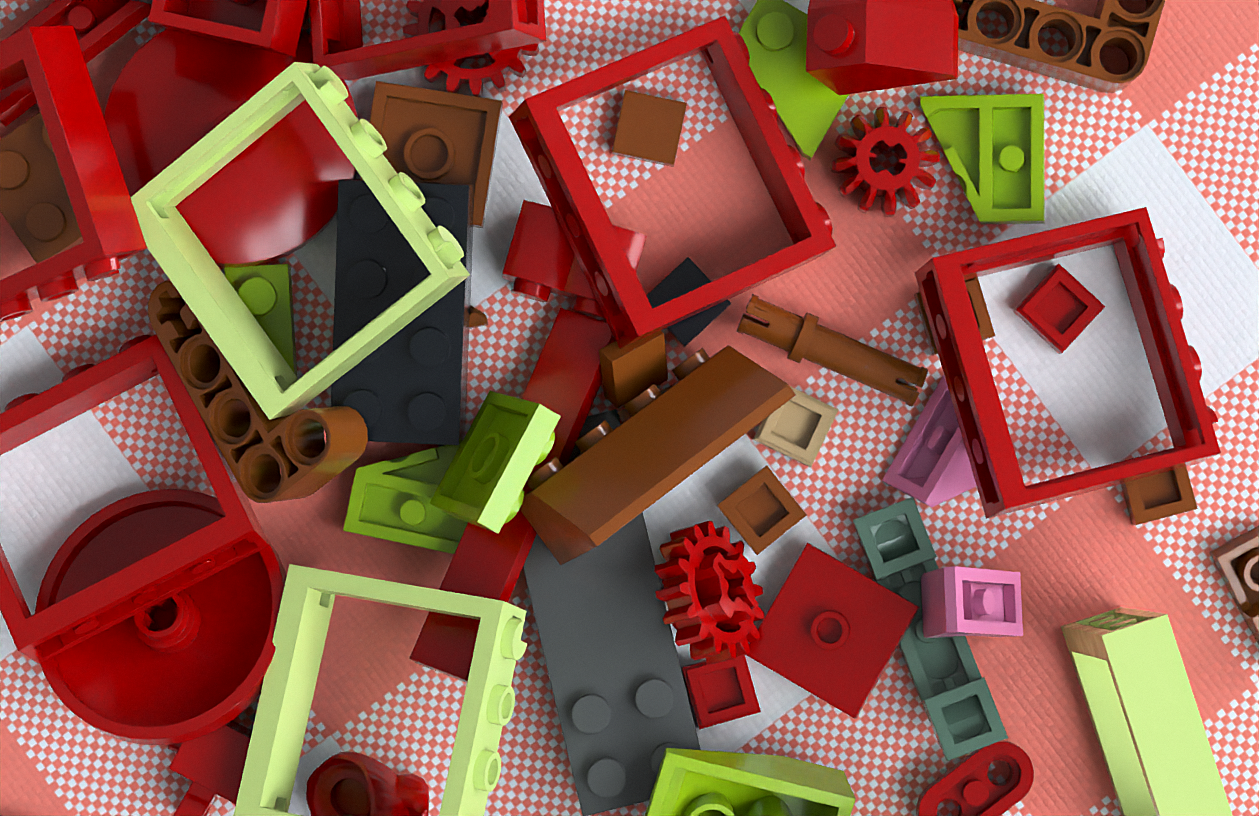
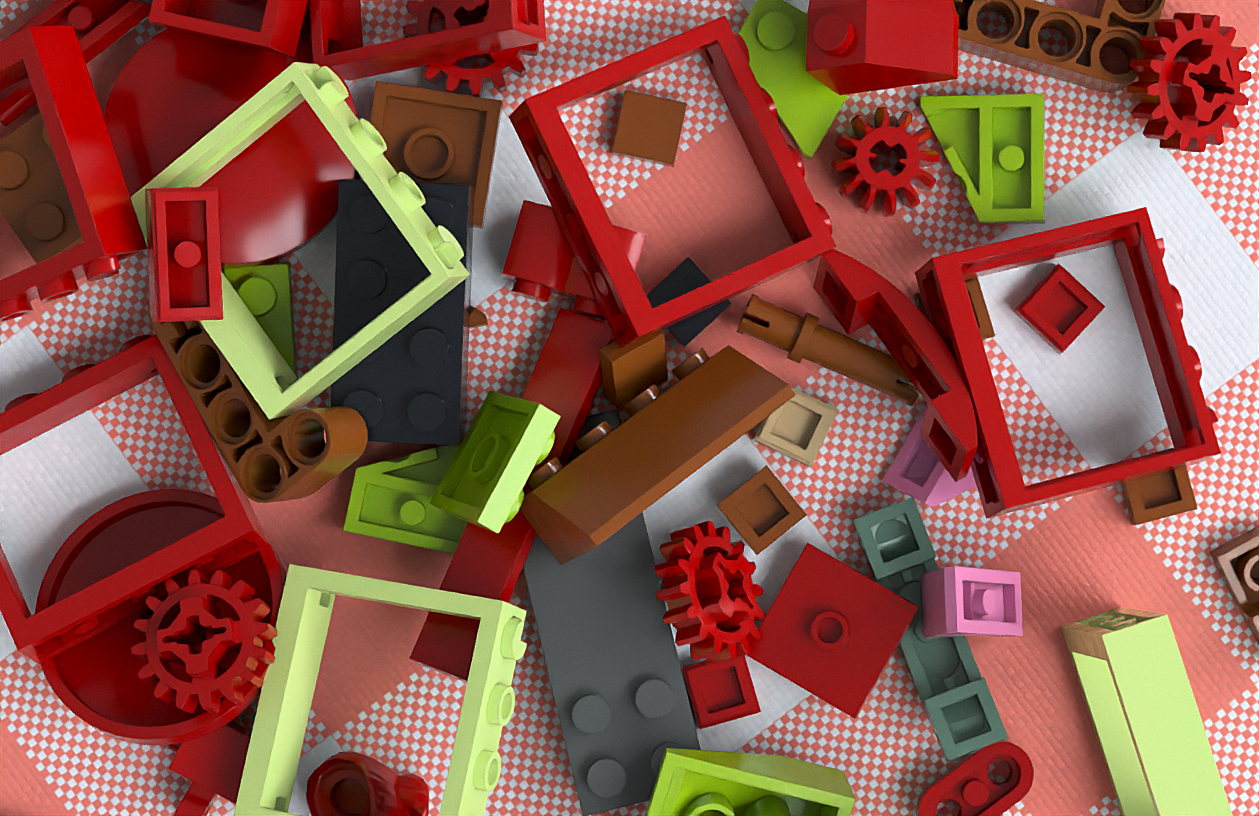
none -> red gear [131,569,278,715]
none -> red slope [145,186,223,322]
none -> red slope [813,249,978,482]
none -> red gear [1127,12,1251,152]

